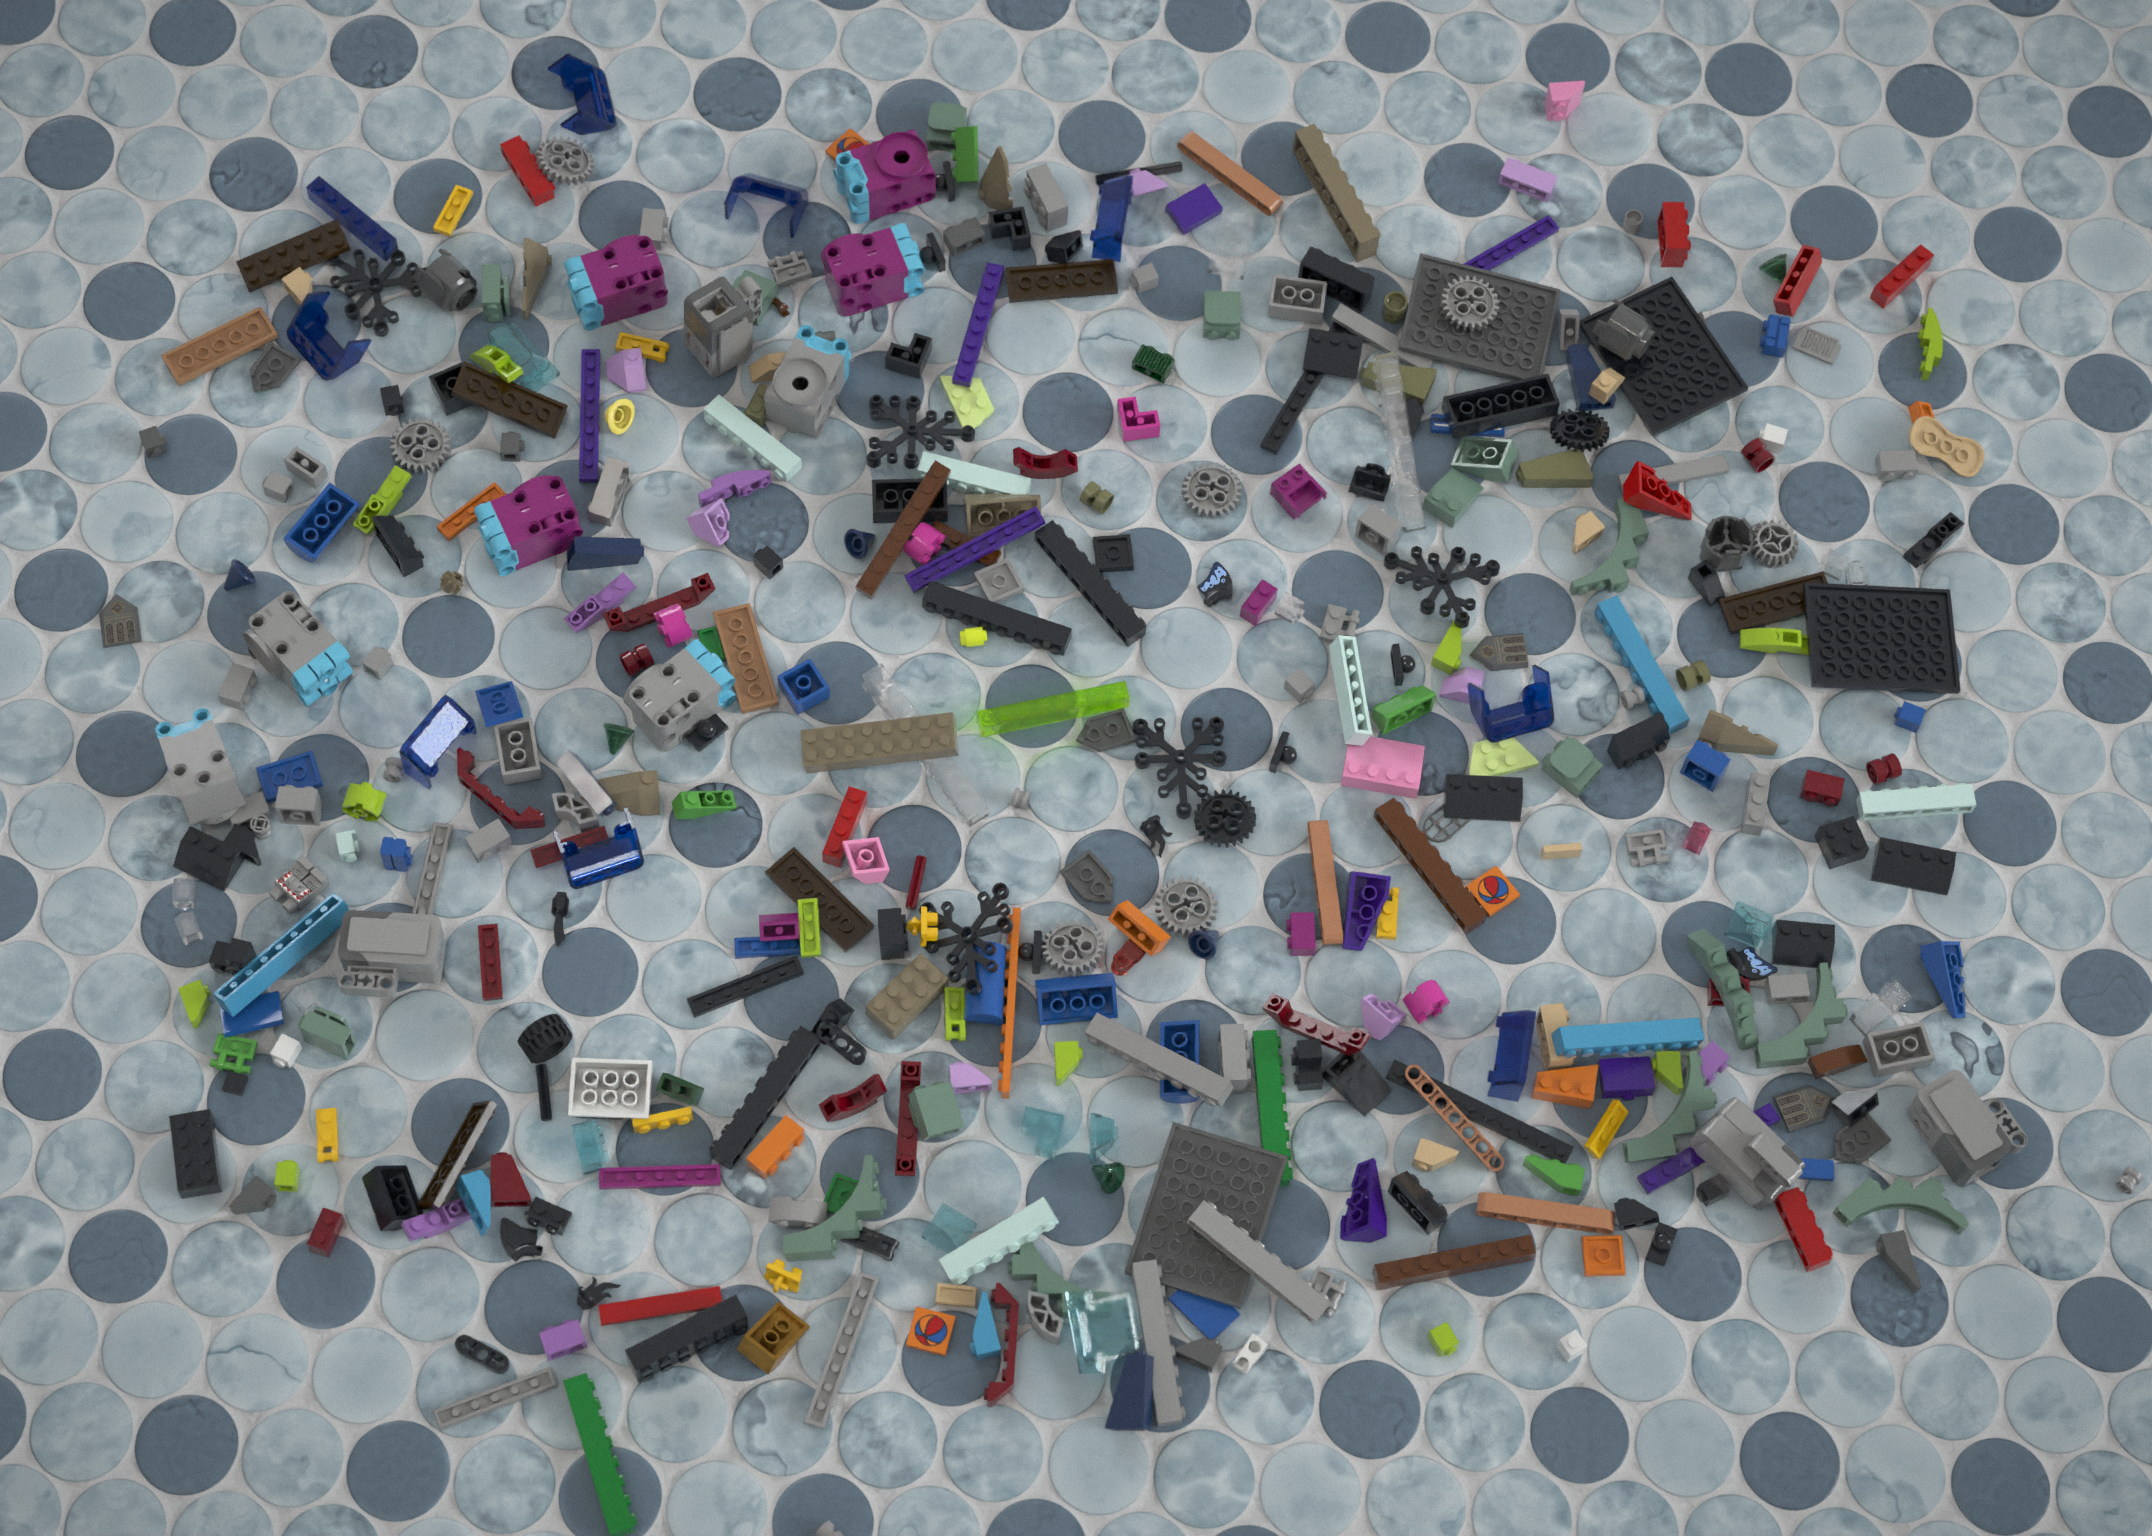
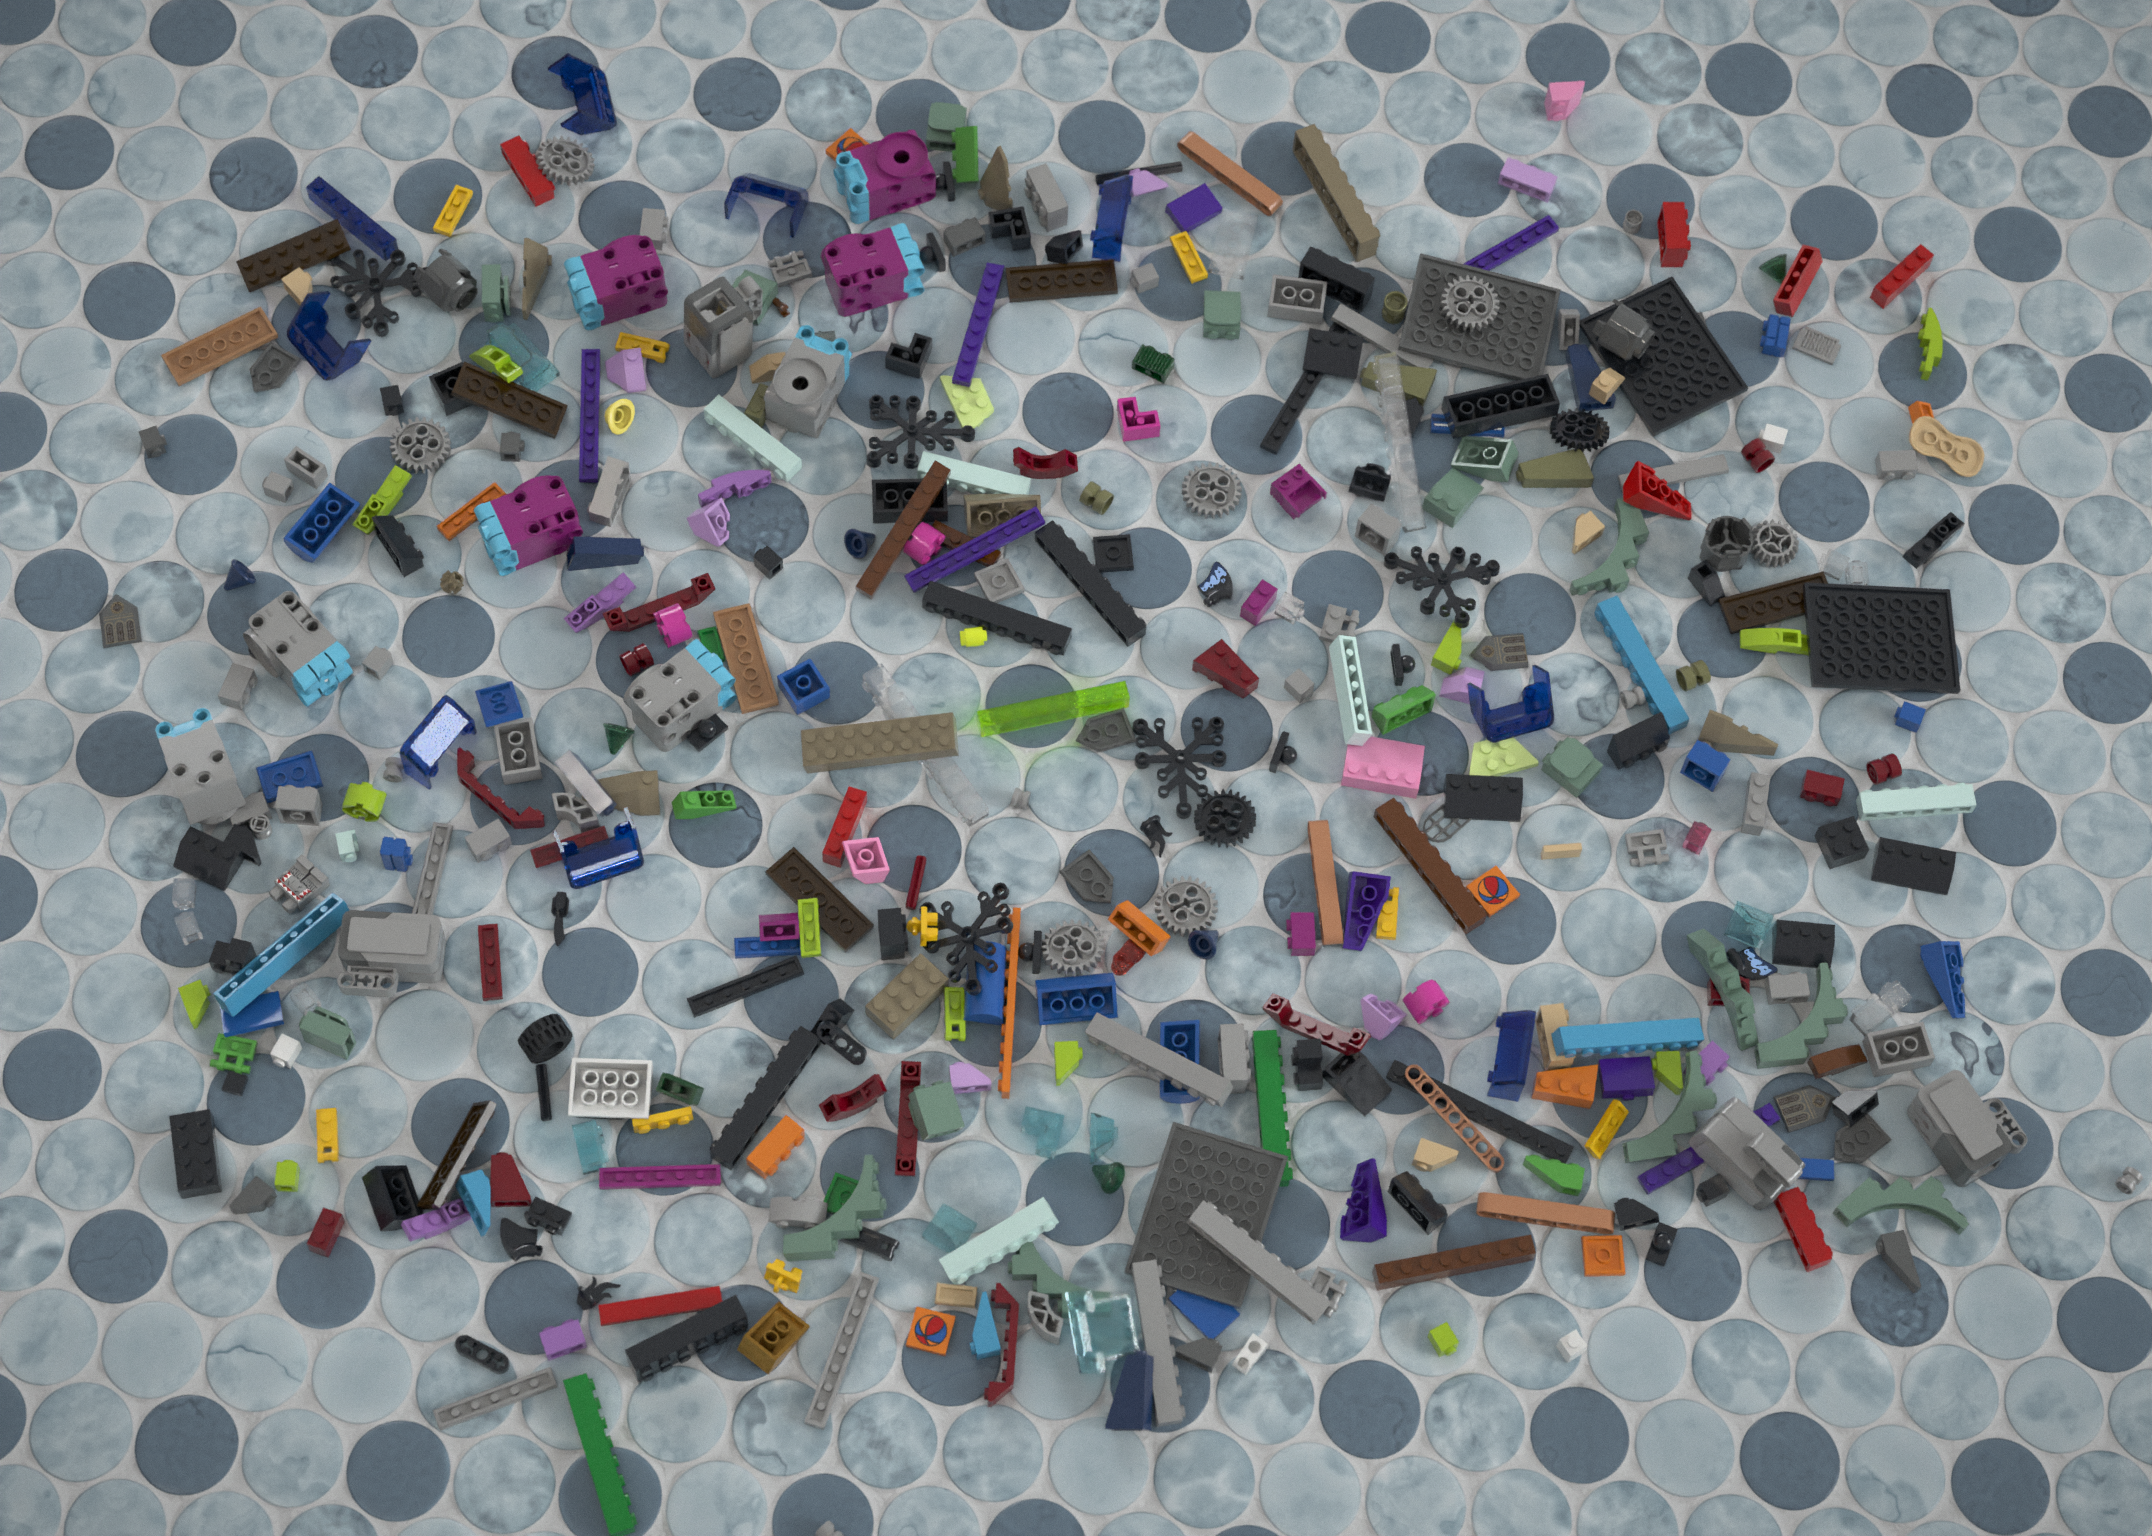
none -> yellow plate [1170,231,1208,284]
none -> dark red wedge [1192,639,1259,699]

